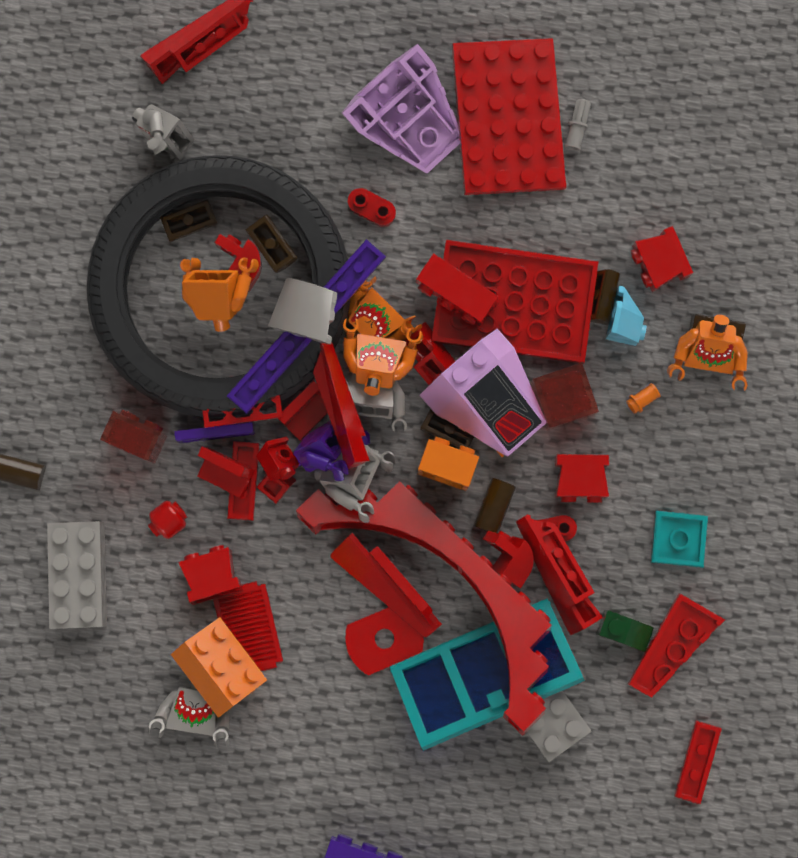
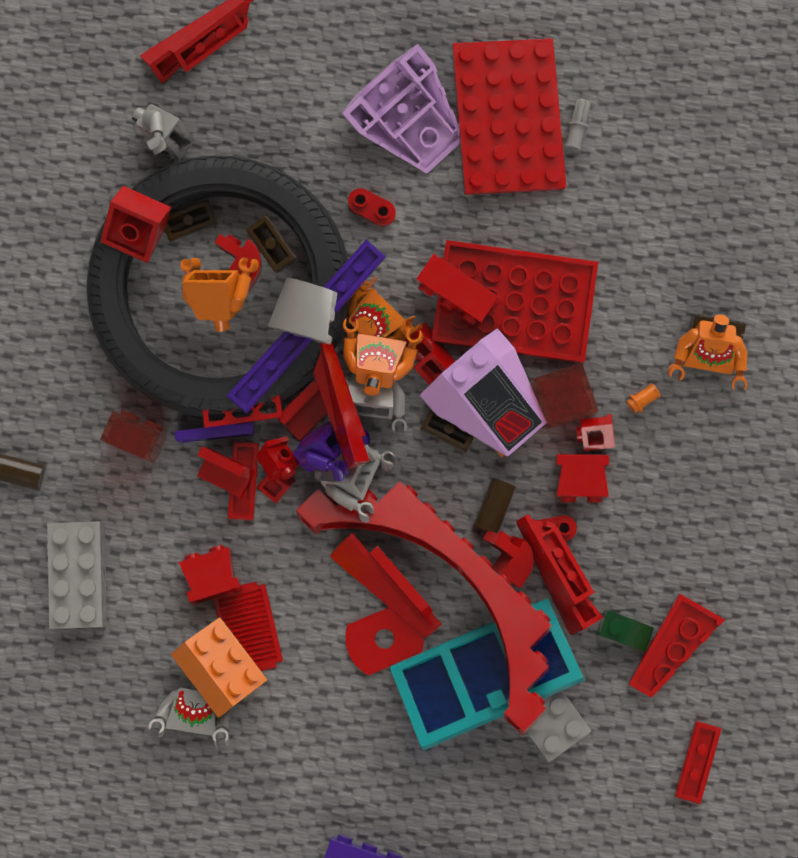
red head [148,500,188,539] -> none
orange brick [417,437,479,491] -> none
dark brown brick [590,269,620,325] -> none
medium azure slope [606,286,647,346] -> none
red hips [631,226,693,292] -> none
teal tile [651,511,708,568] -> none
none -> red slope [100,186,171,263]
none -> red brick [576,414,615,451]

